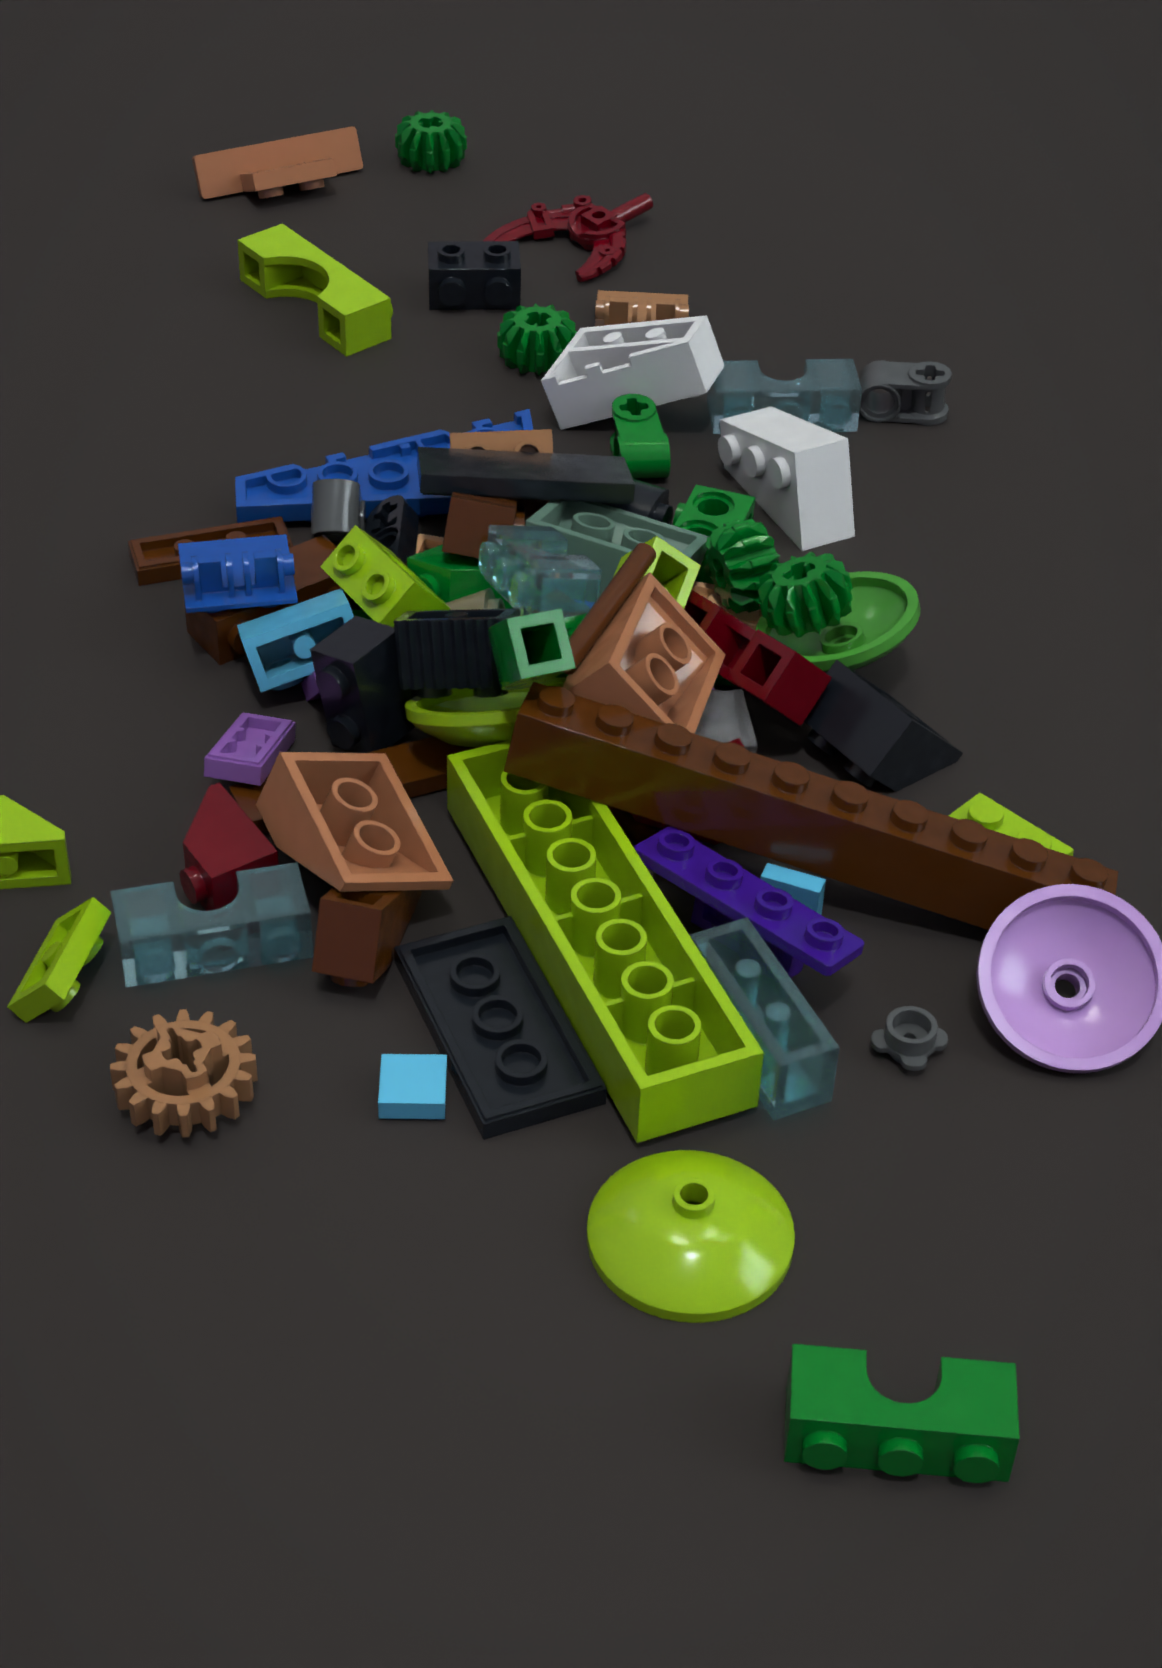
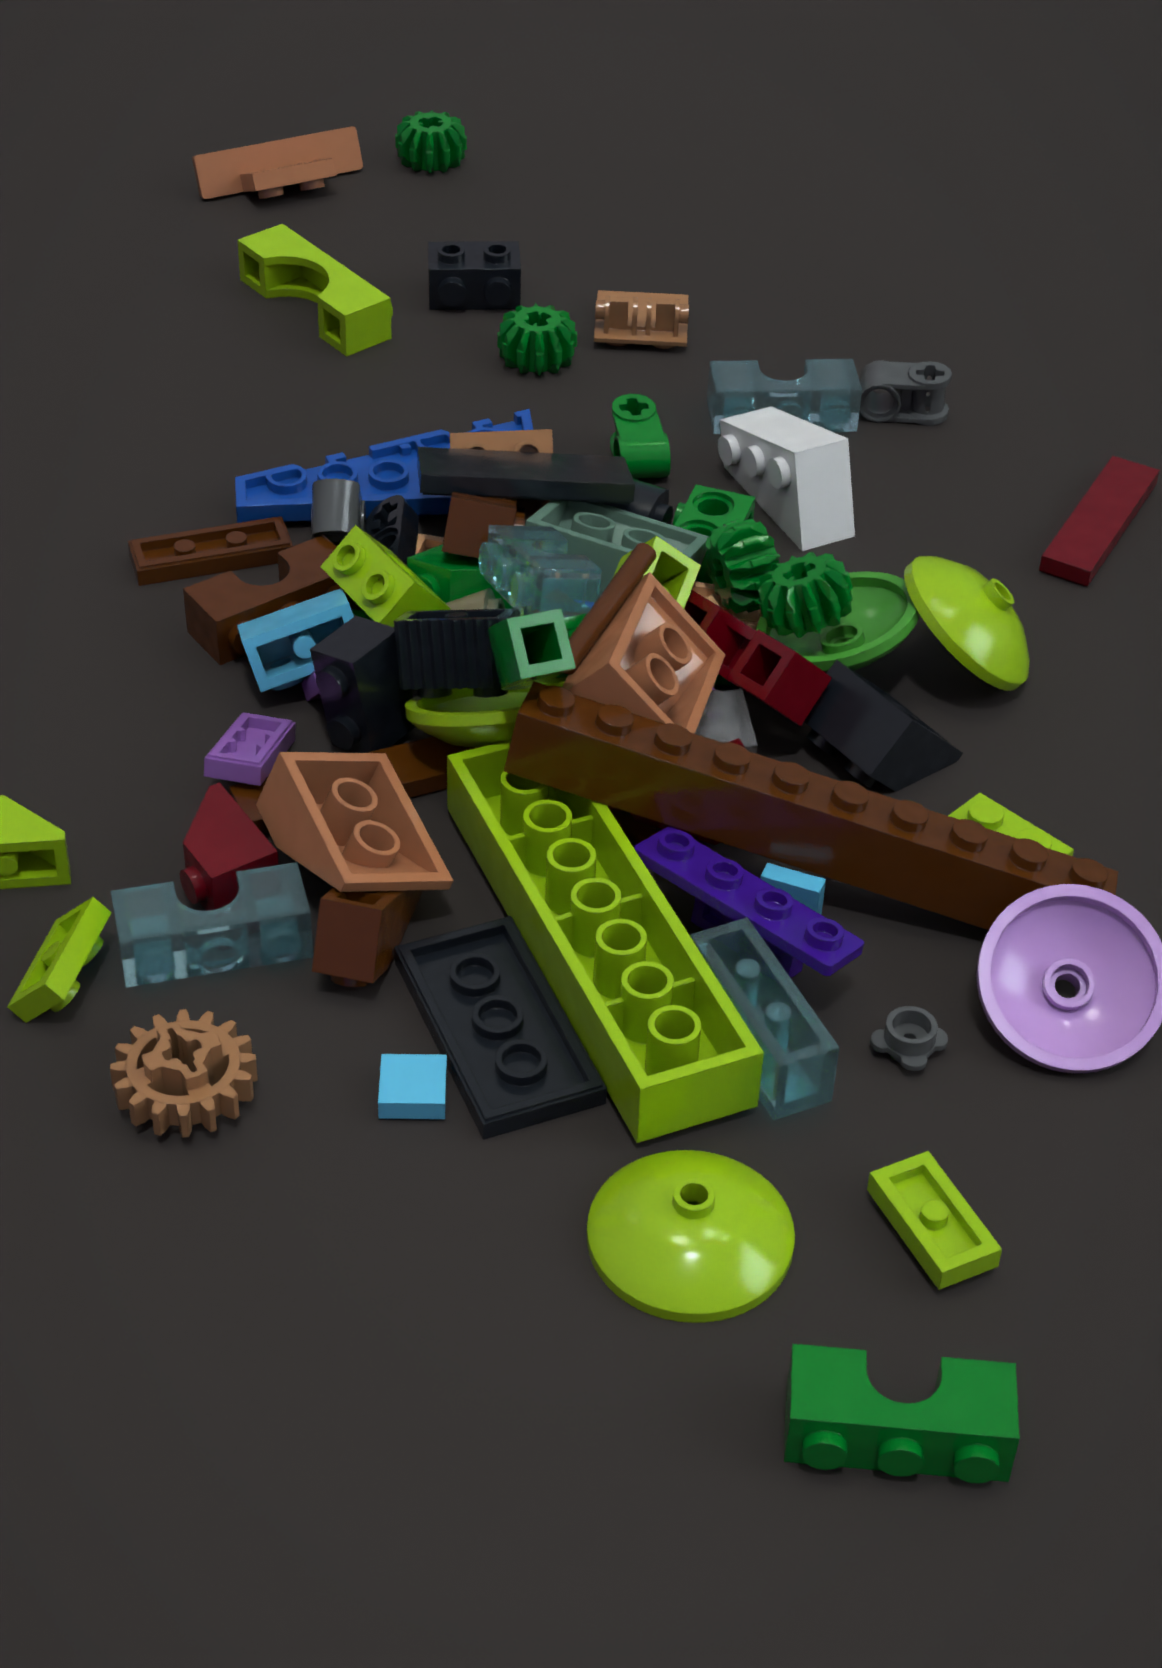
blue hinge [178,534,298,613] -> none
dark red bar [483,193,653,283] -> none
white wedge [541,315,725,430] -> none
none -> lime plate [867,1151,1002,1290]
none -> lime dish [904,556,1030,691]
none -> dark red tile [1039,456,1160,586]

